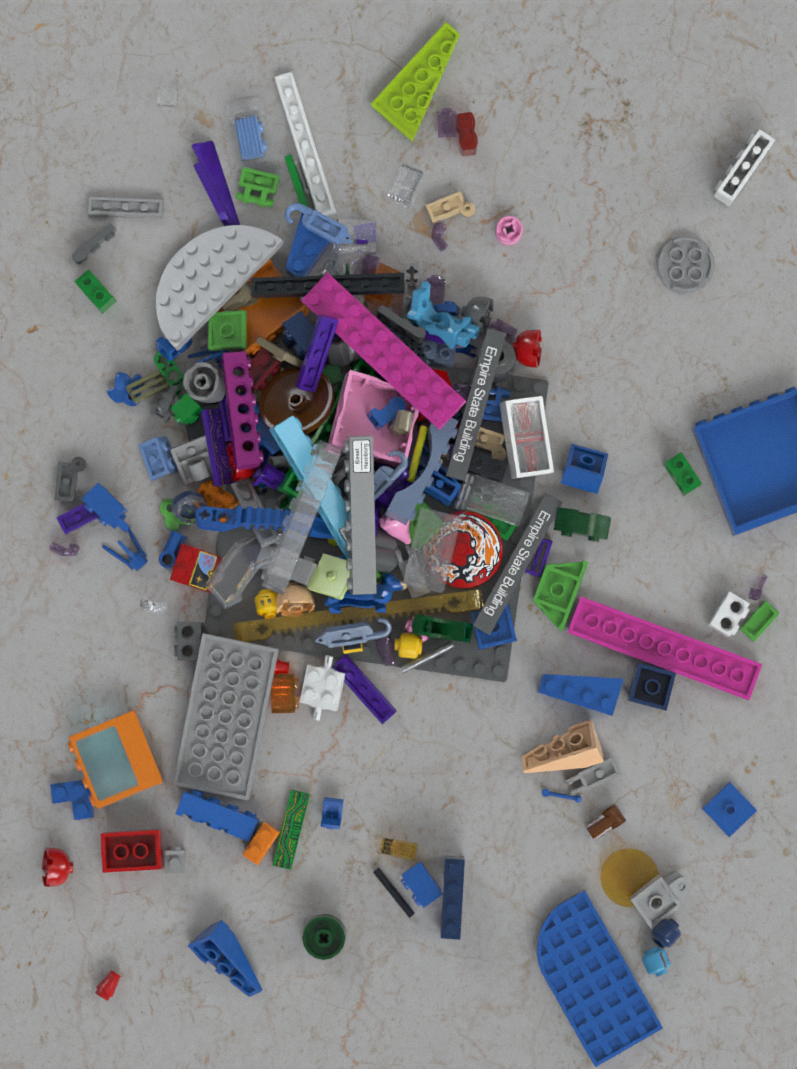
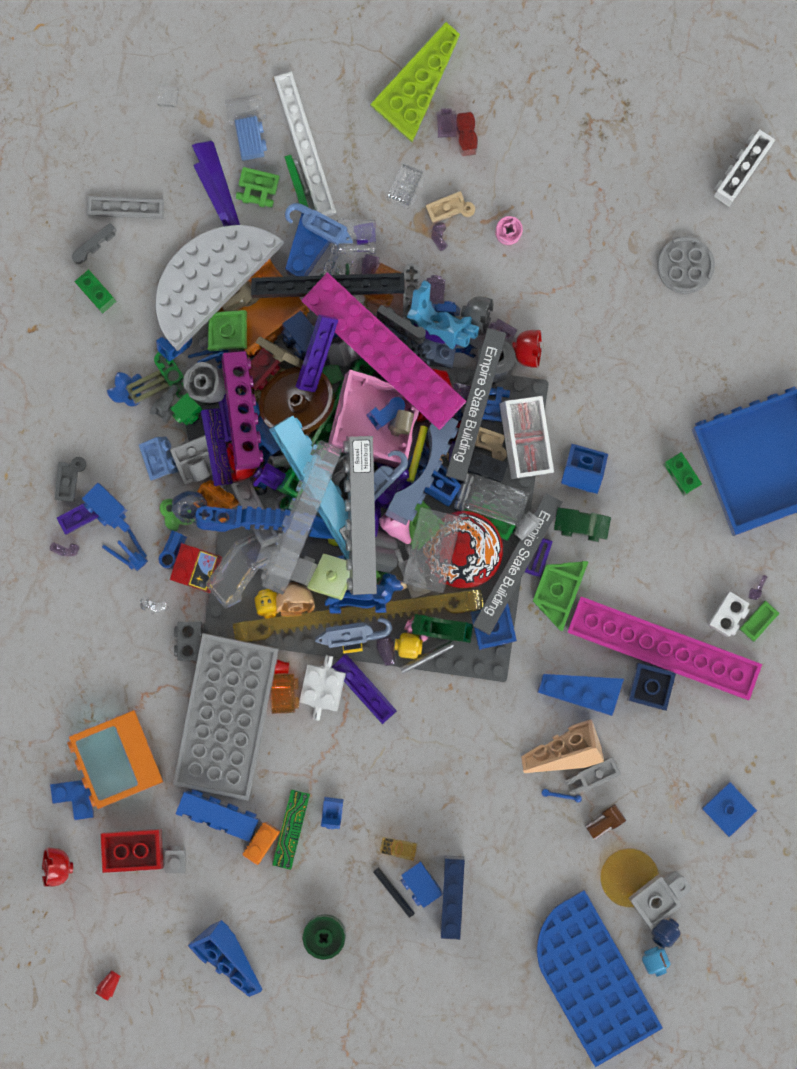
none -> light grey cone [514,511,541,540]

